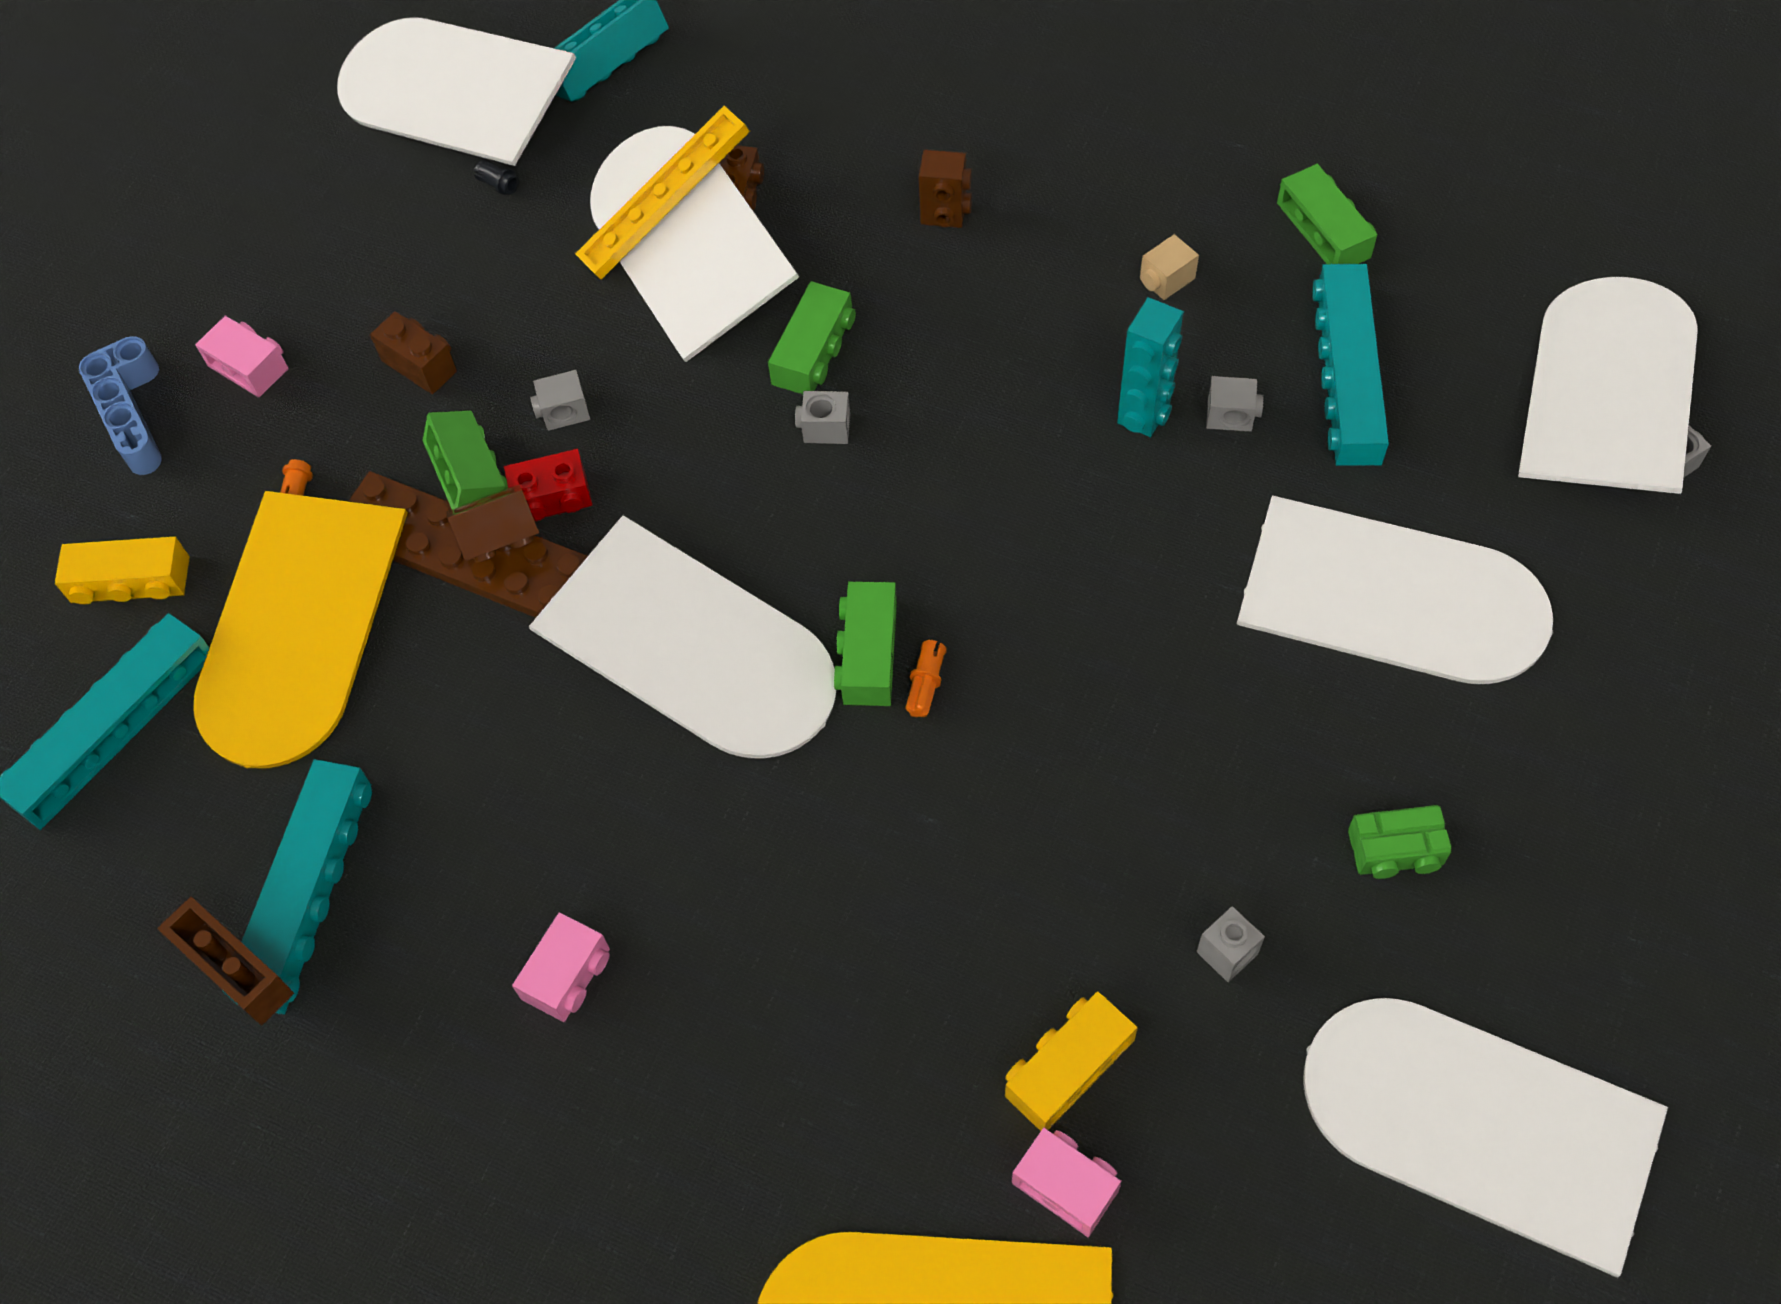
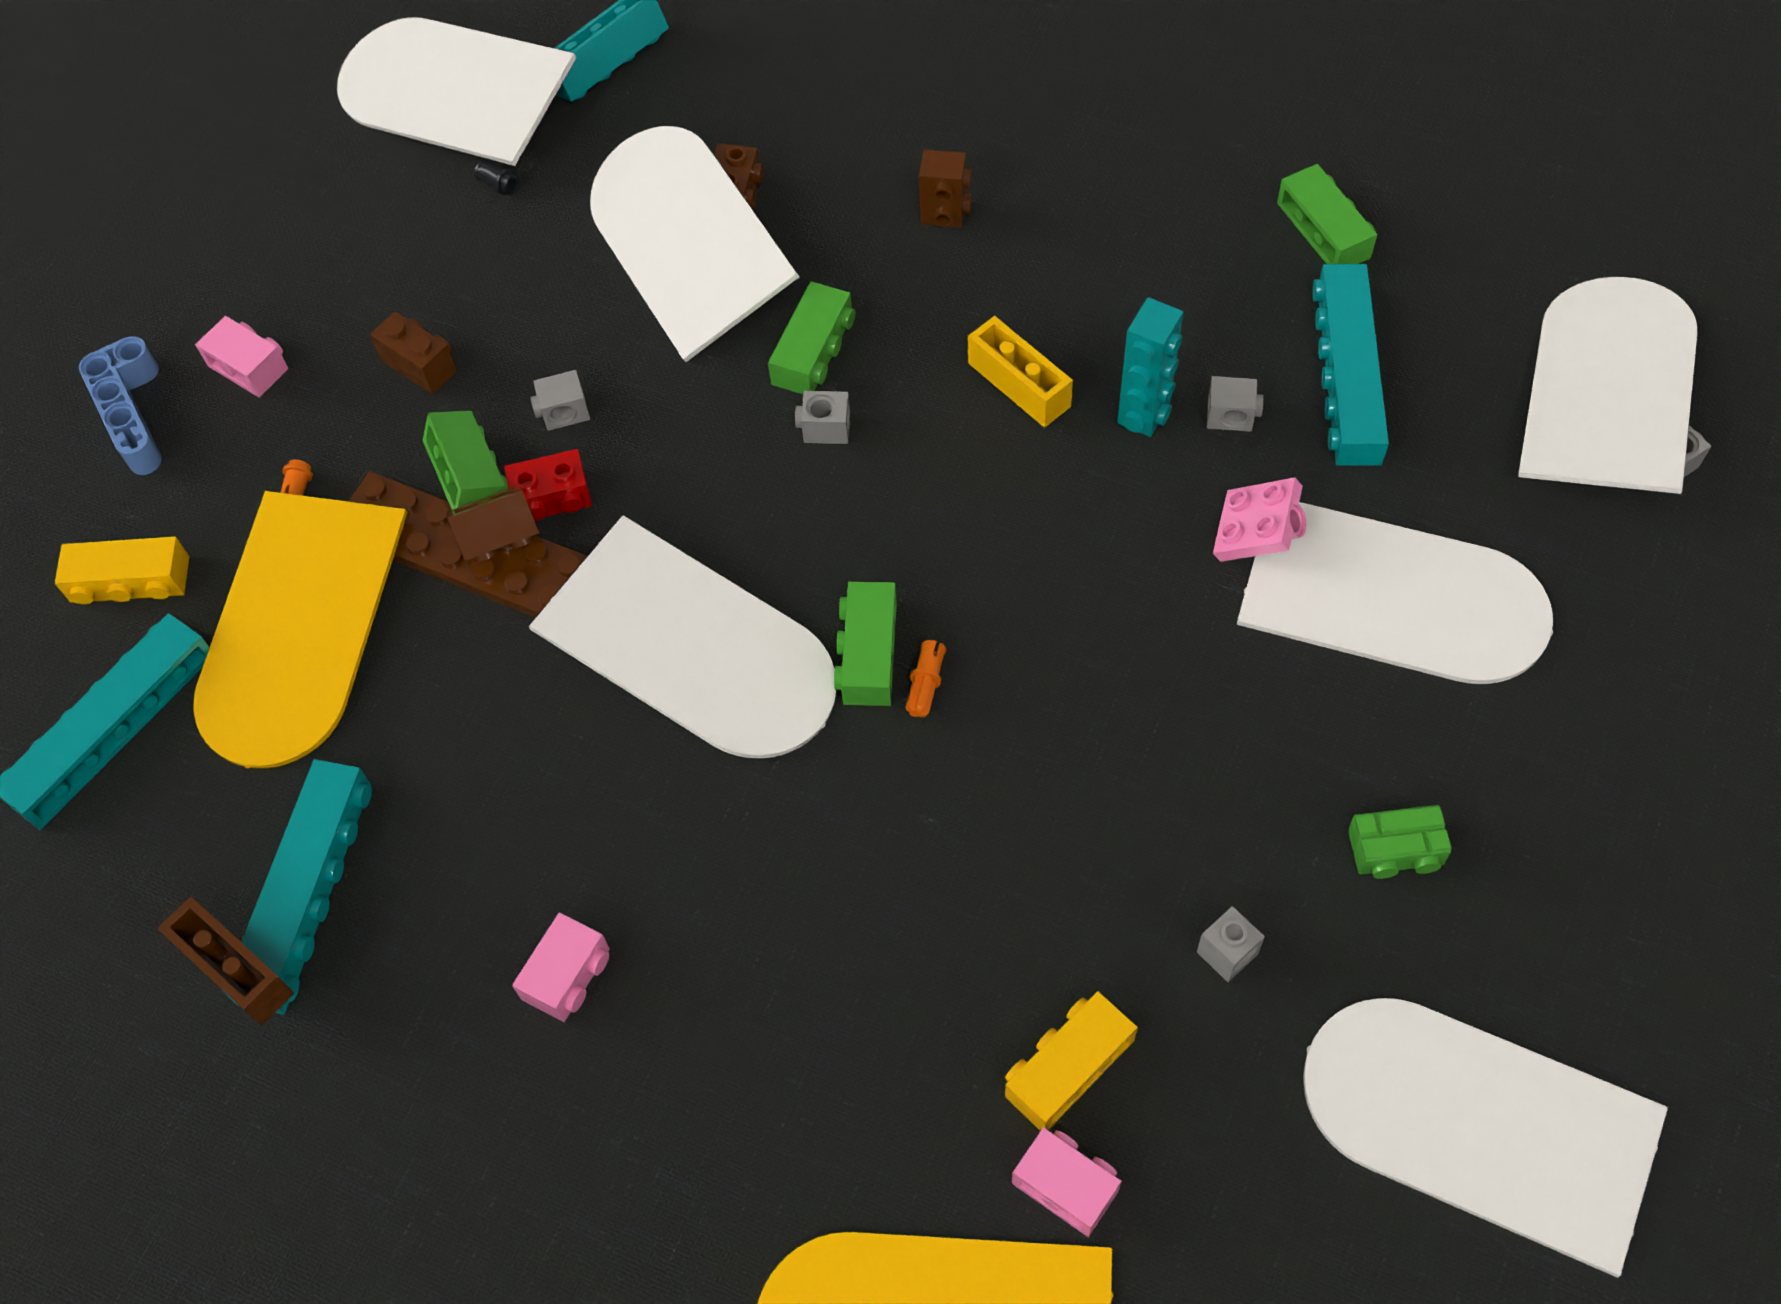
yellow plate [575,106,750,280] -> none
tan brick [1140,234,1199,300] -> none
none -> yellow brick [968,316,1073,428]
none -> bright pink plate [1213,477,1307,562]

